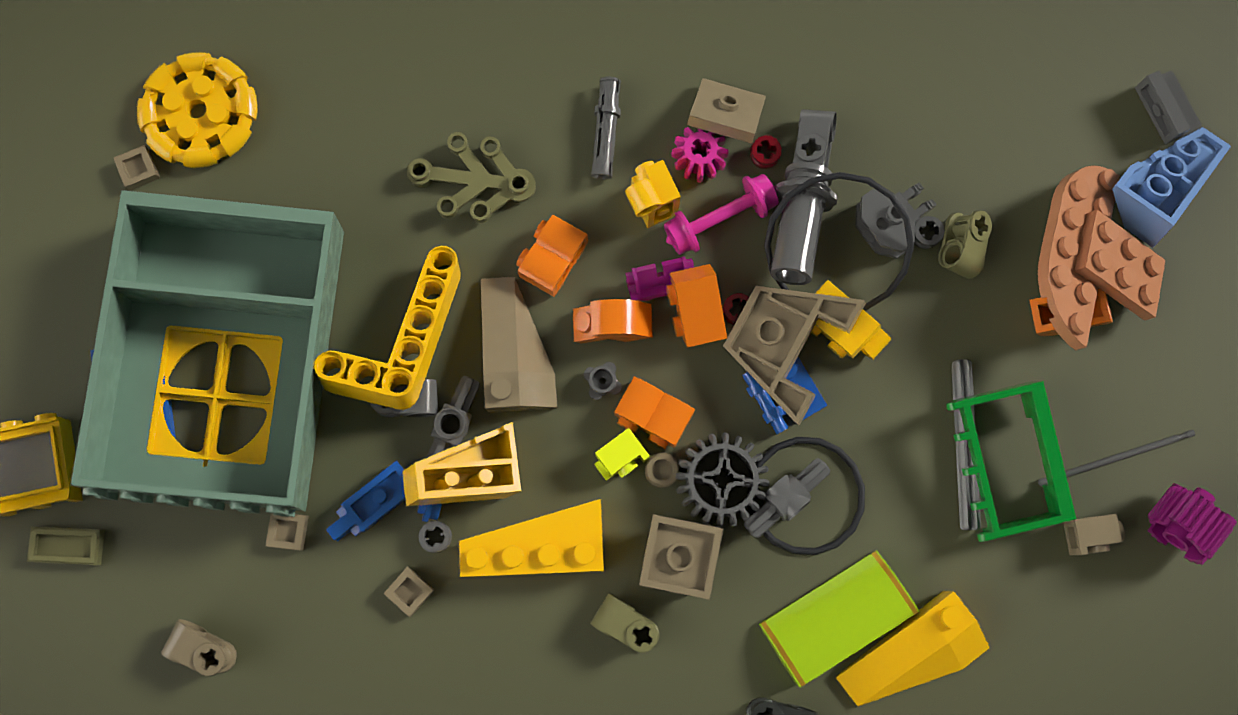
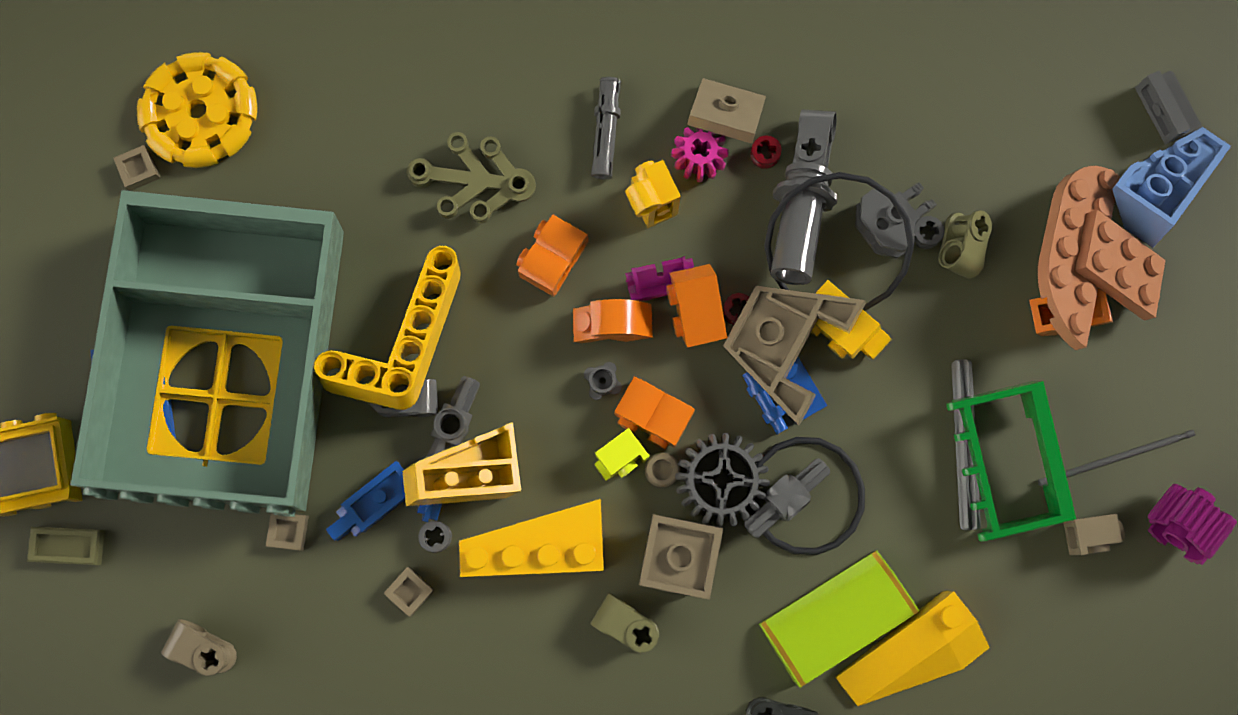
dark tan wedge [481,277,557,413] -> none
dark pink piece [664,174,779,255] -> none

